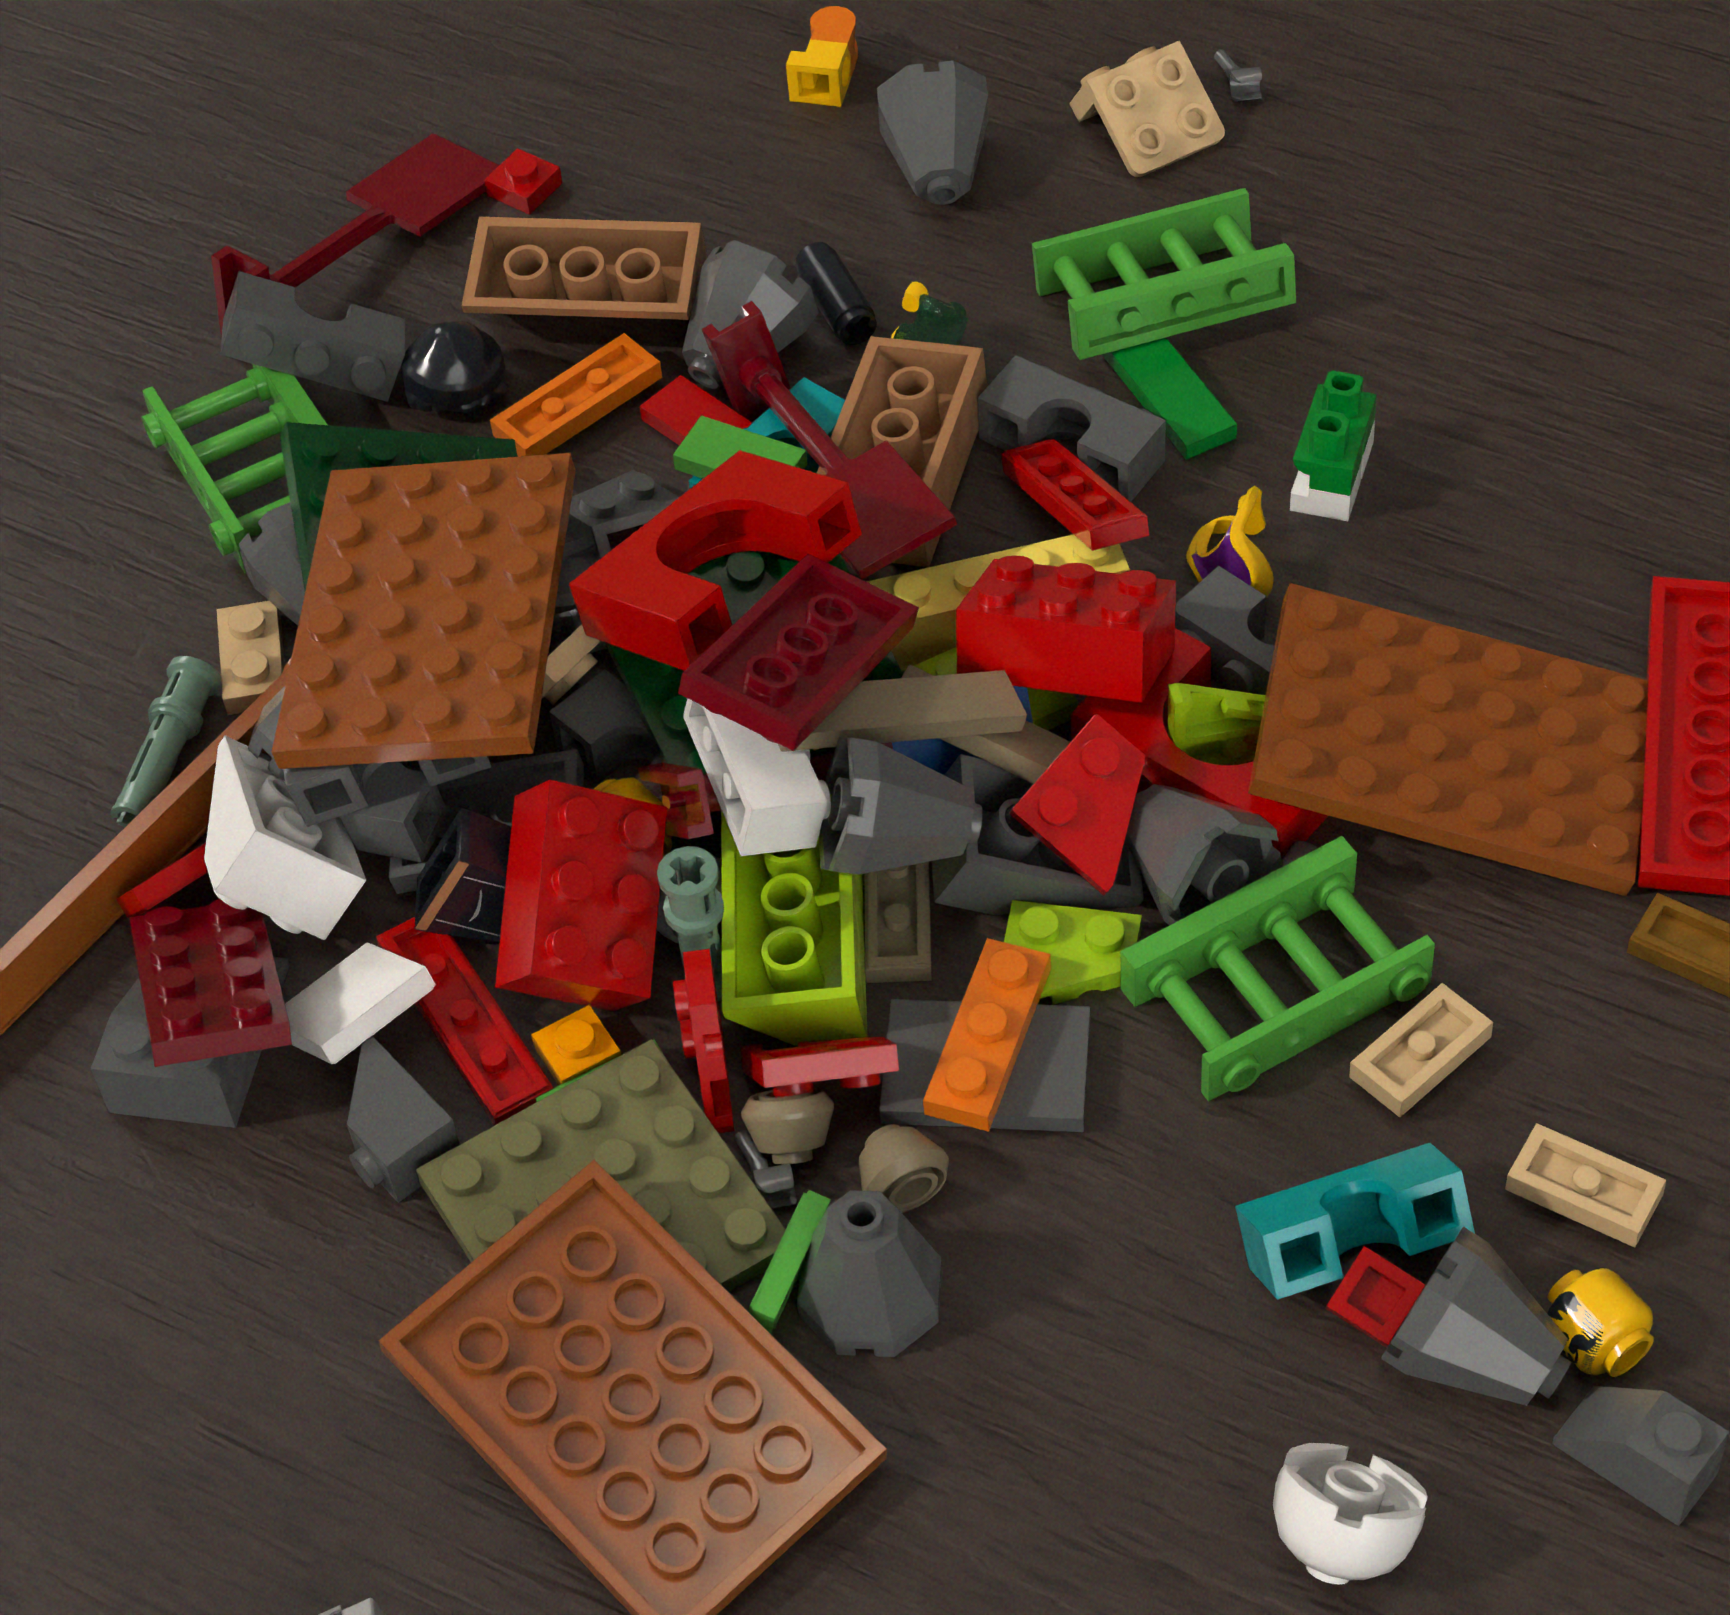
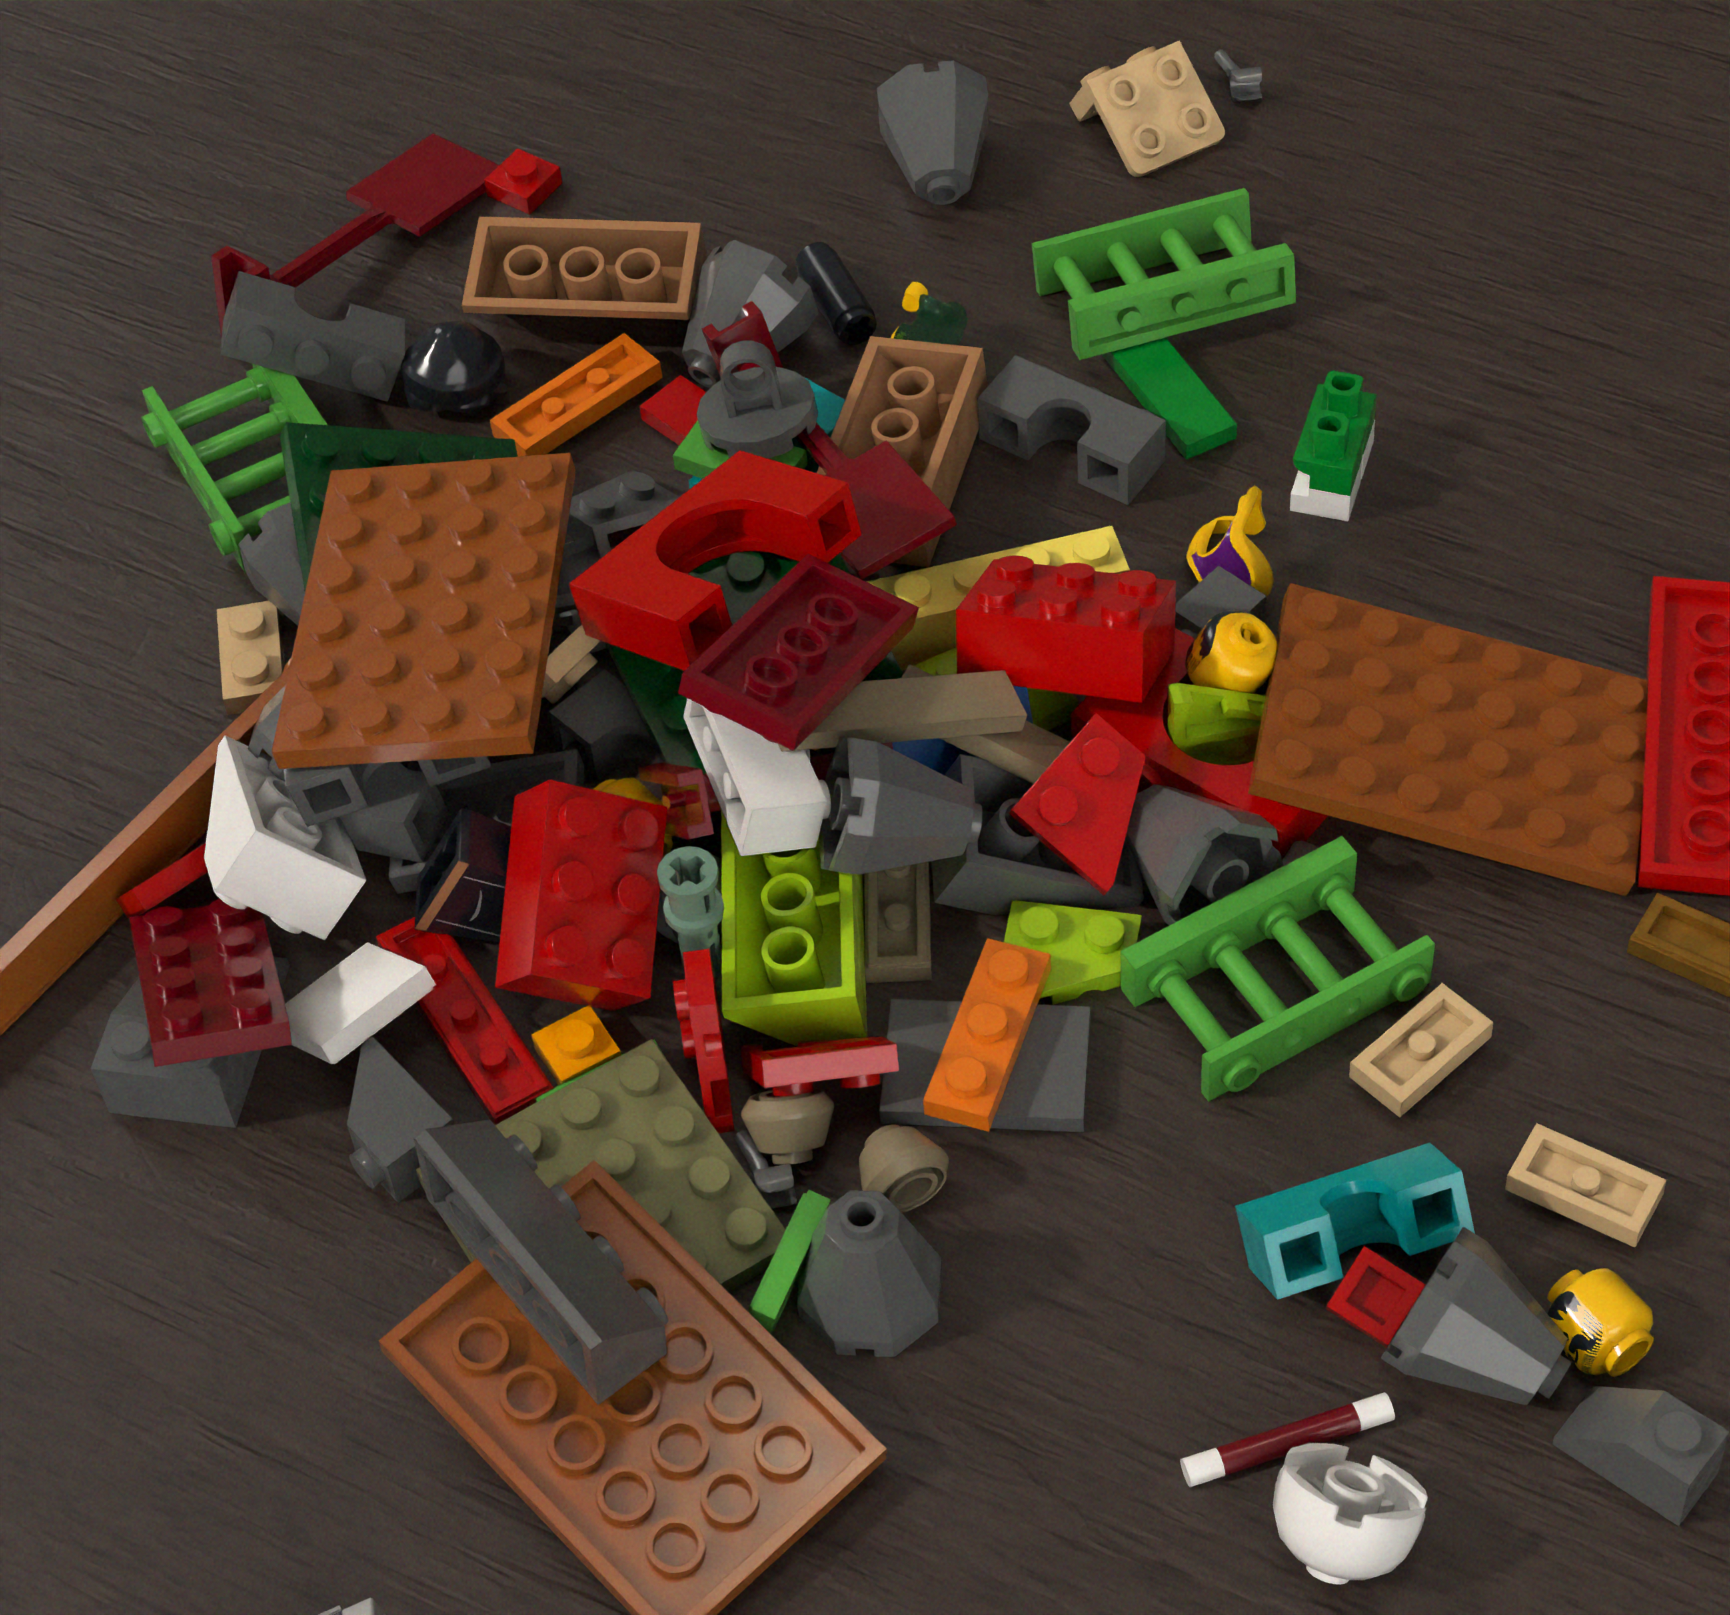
sand green pin [111,656,221,828] -> none
yellow leg [786,6,858,107] -> none
red tile [1001,438,1149,551] -> none
none -> dark grey slope [413,1119,668,1405]
none -> dark grey tile [696,341,818,458]
none -> dark red bar [1180,1392,1395,1487]
none -> yellow head [1185,610,1278,694]

